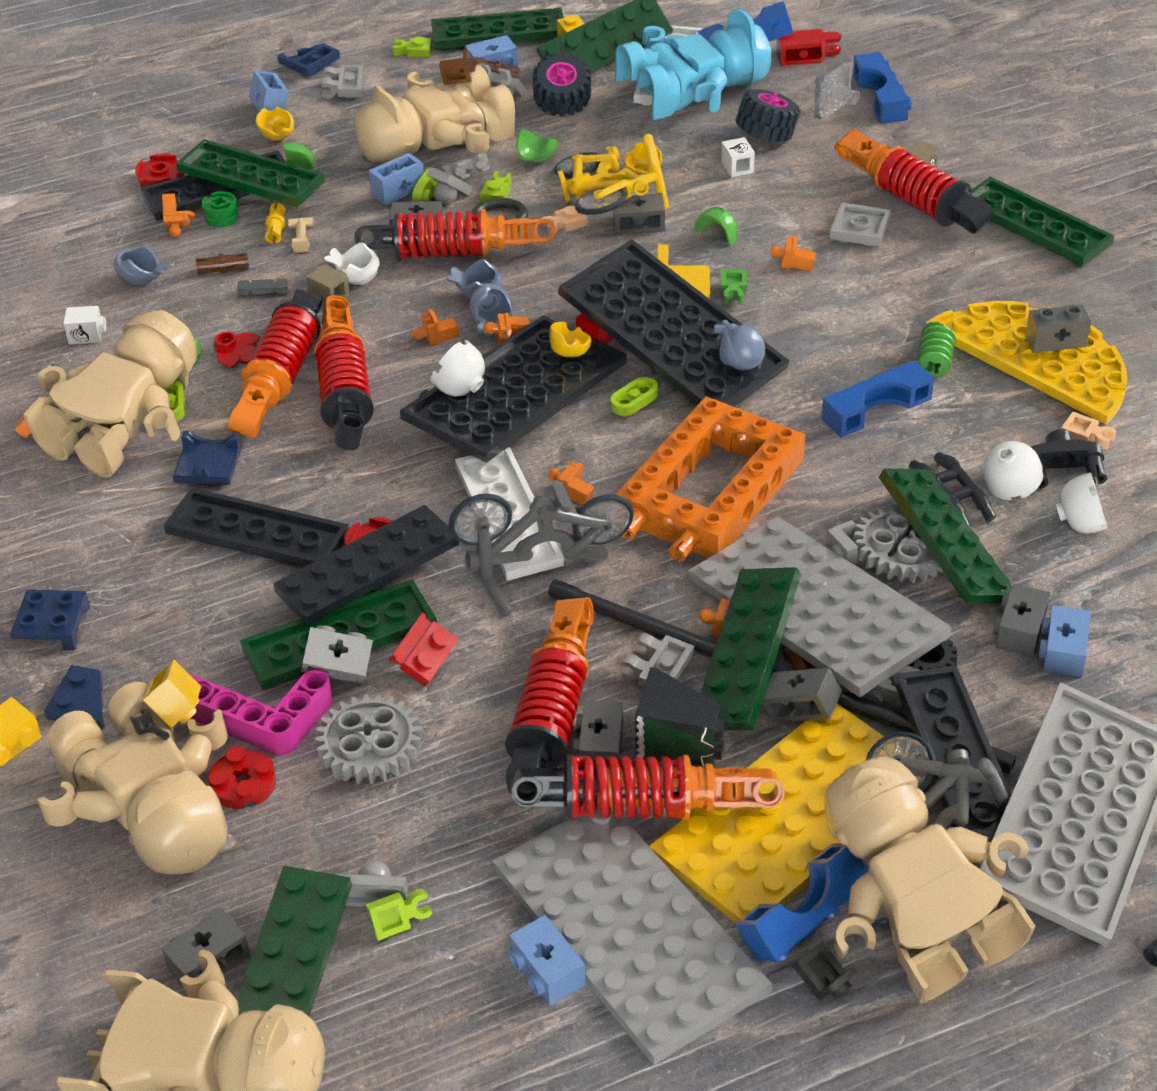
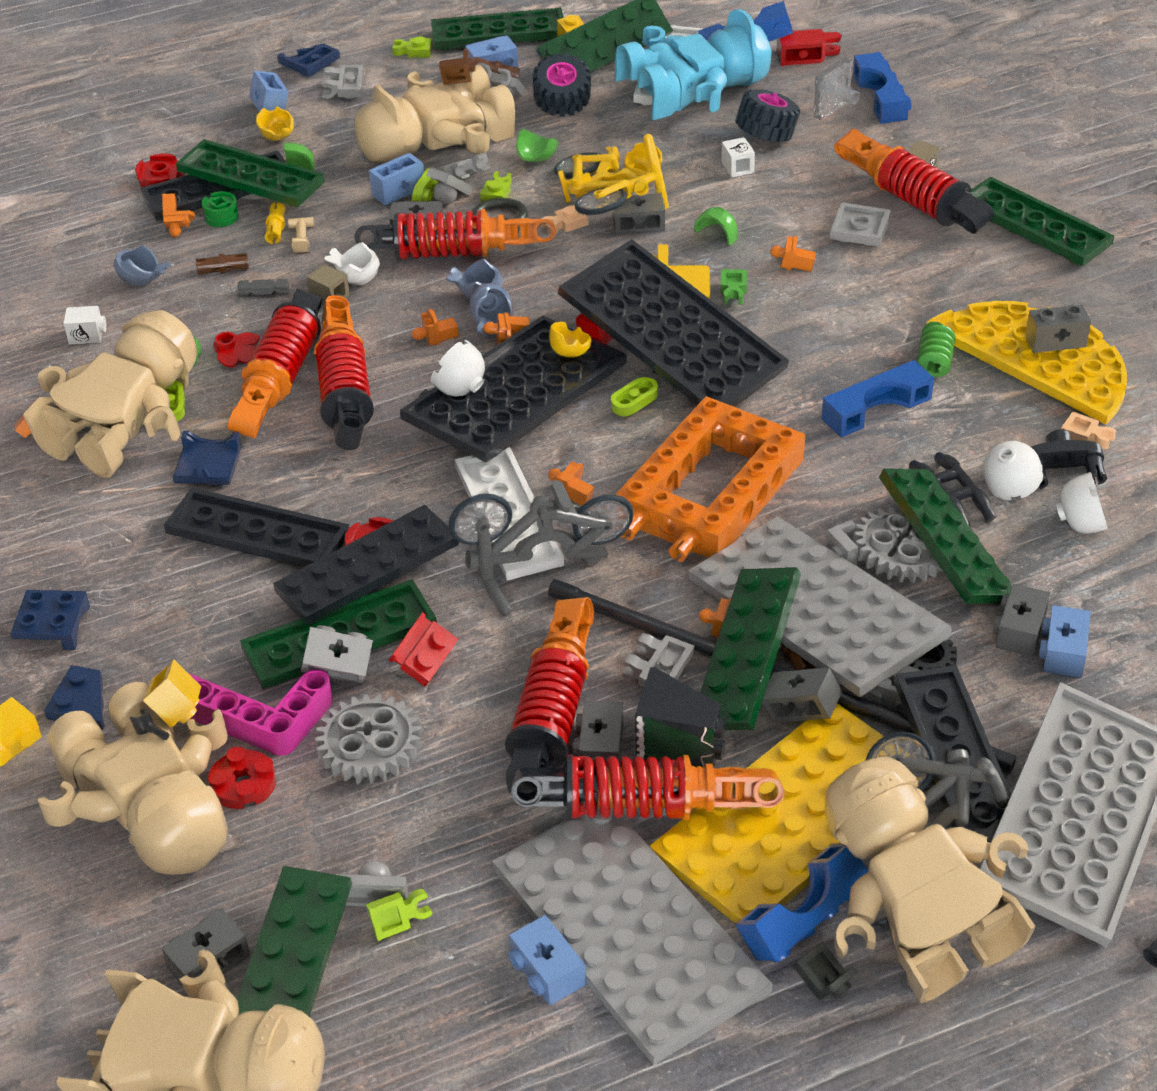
sand blue hat [714,320,765,370] -> none

